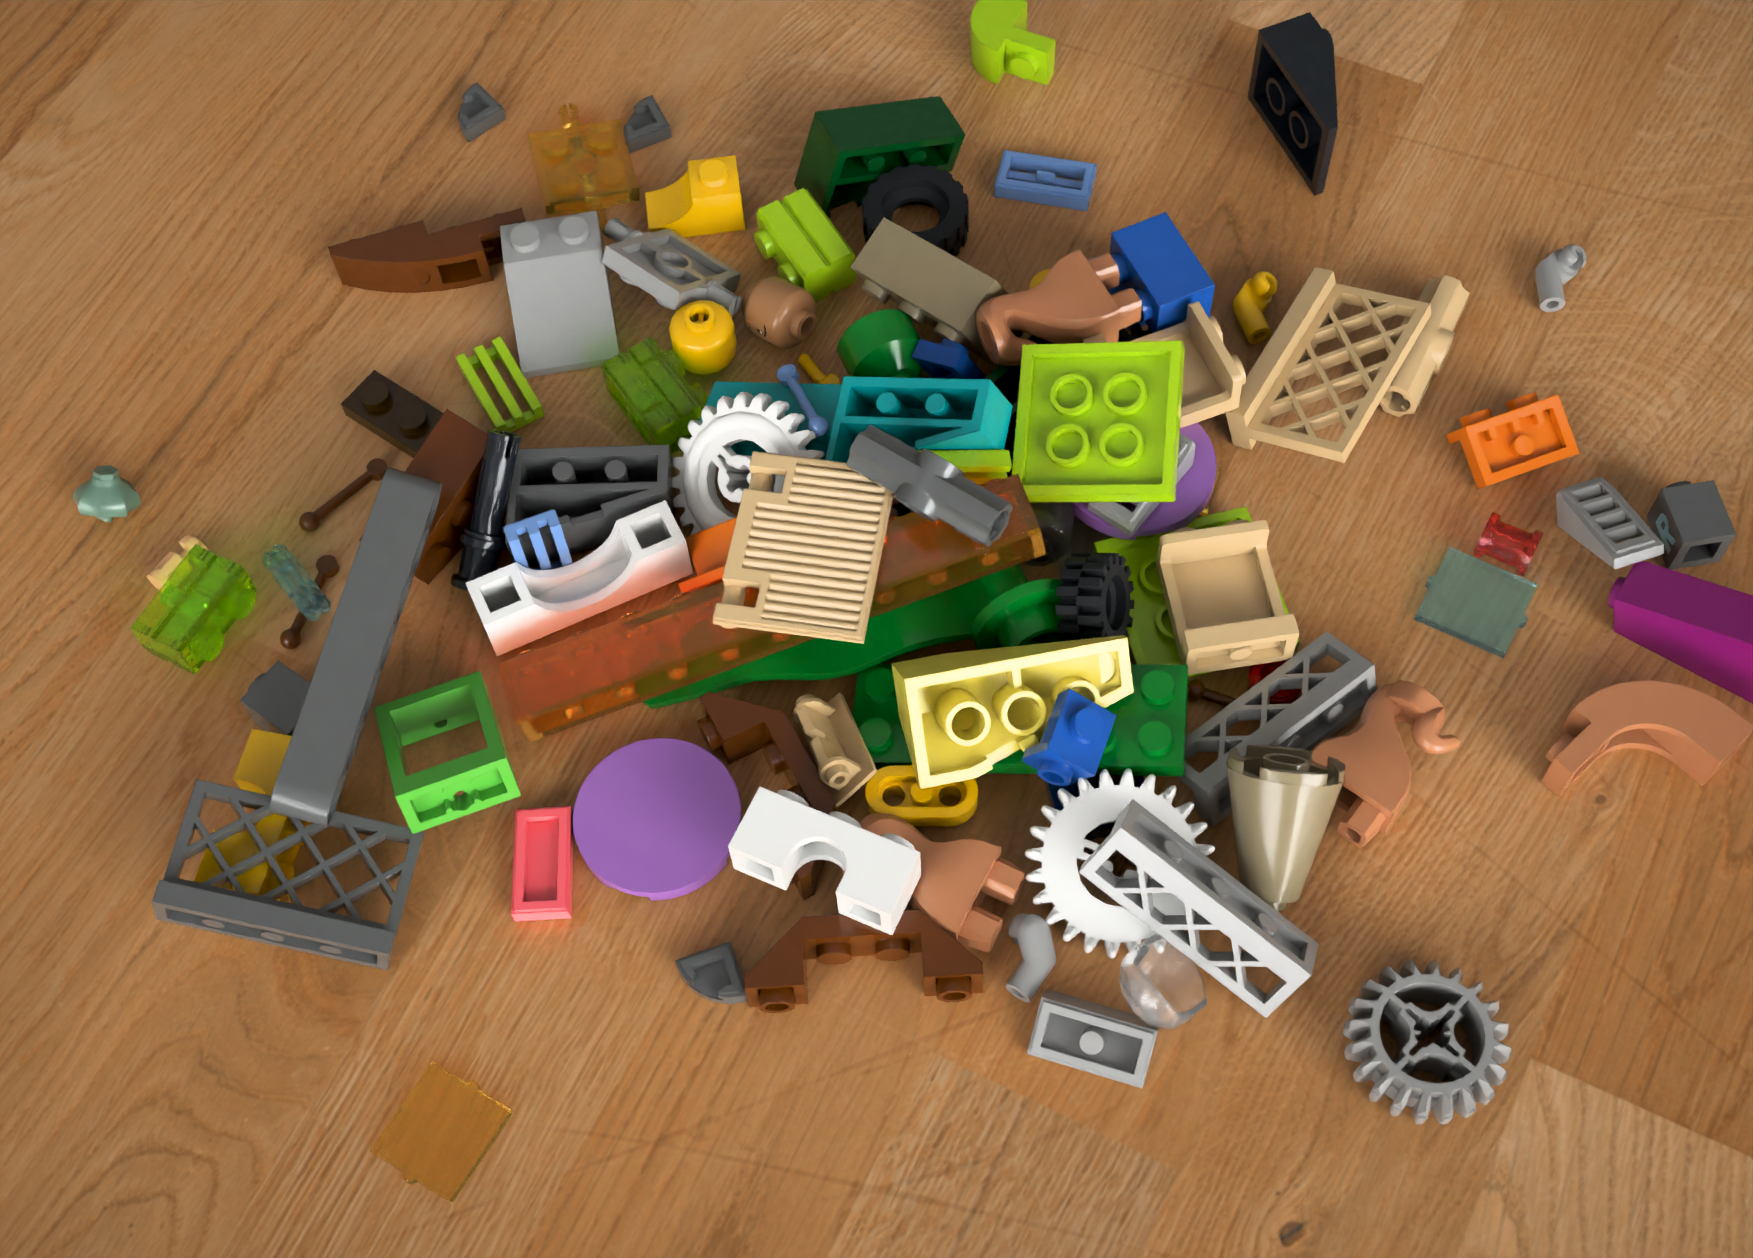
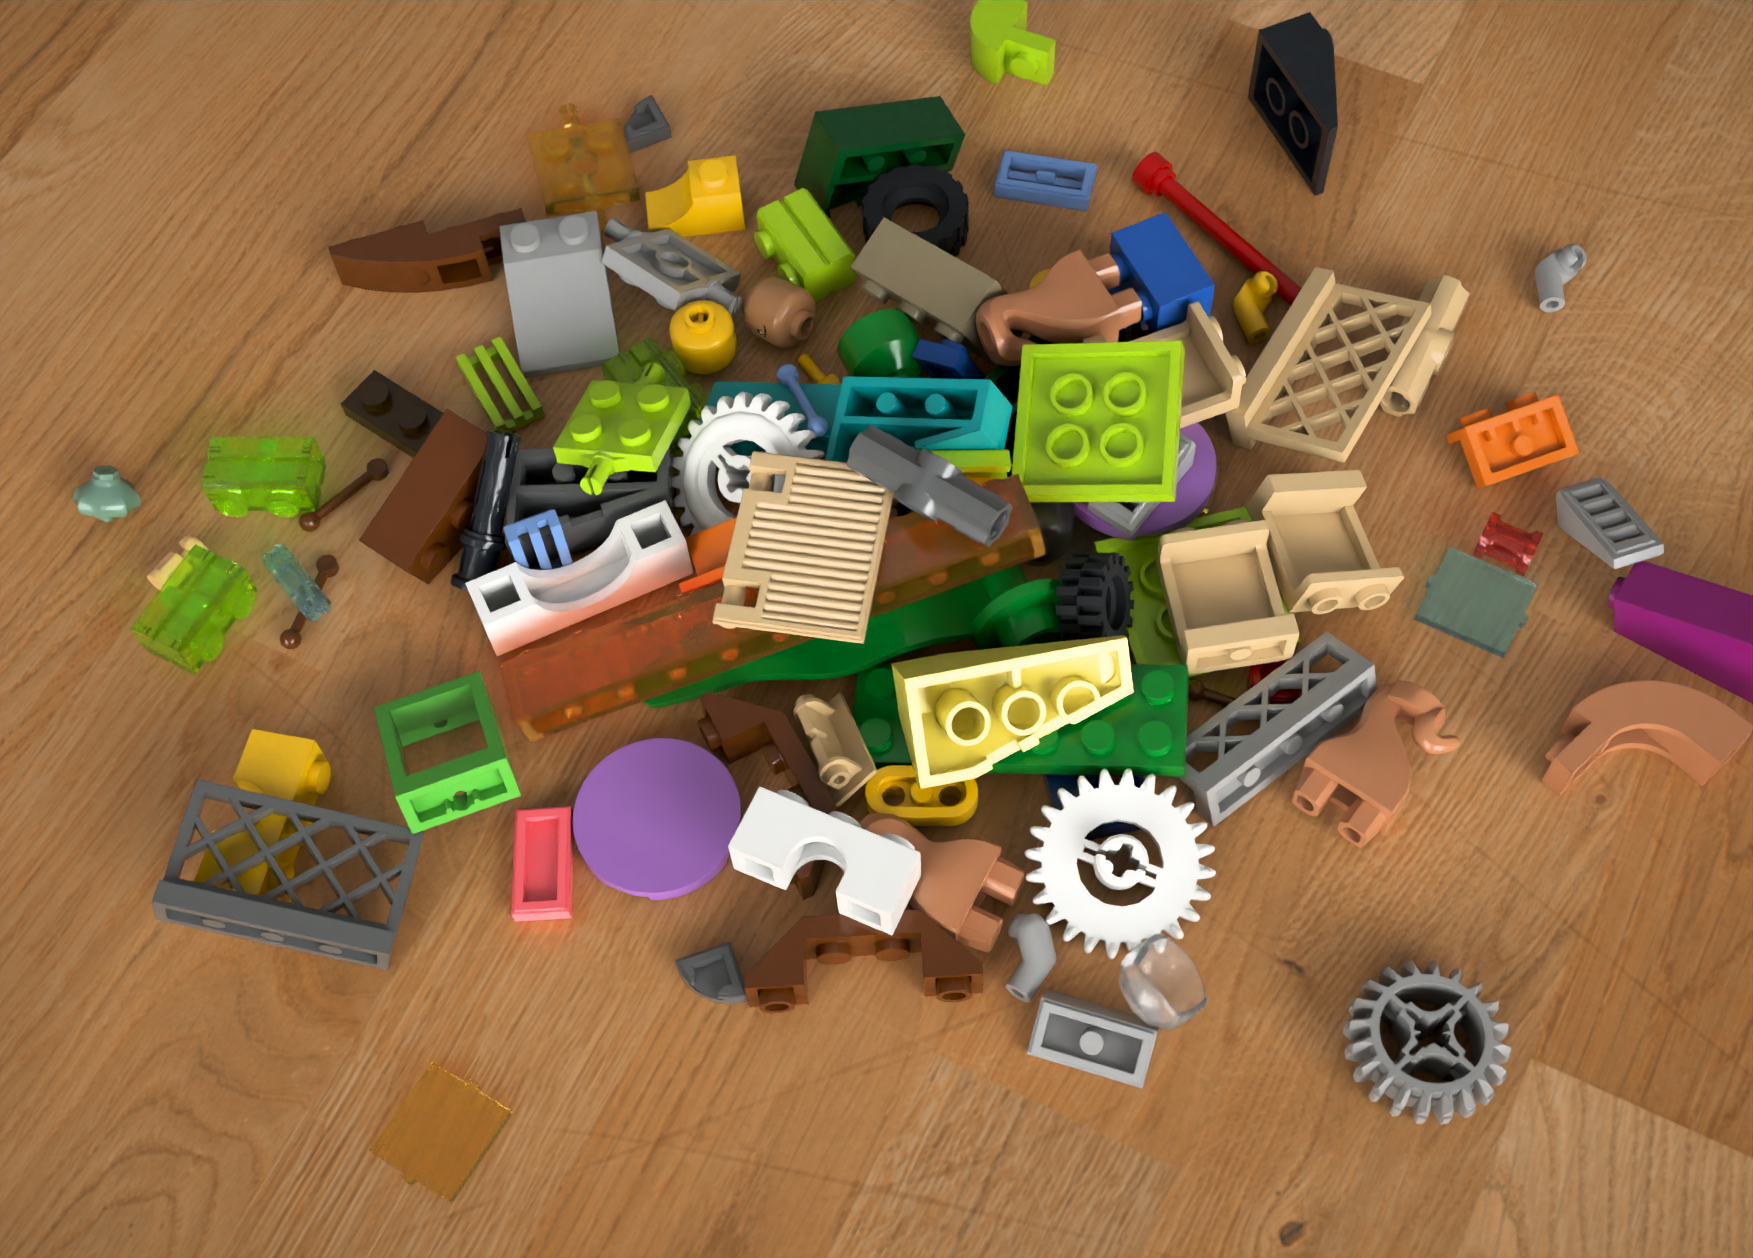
dark grey brick [240,660,310,736] -> none
dark grey beam [270,467,442,827] -> none
dark grey tile [458,82,506,142] -> none
blue bracket [1022,688,1117,786] -> none
light grey fence [1079,800,1319,1018] -> none
cone [1226,745,1345,911] -> none
dark grey brick [1646,480,1736,570] -> none
none -> clear neon green brick [201,437,326,517]
none -> lime plate [553,363,691,495]
none -> red piece [1132,152,1302,305]
none -> tan panel [1246,470,1404,614]

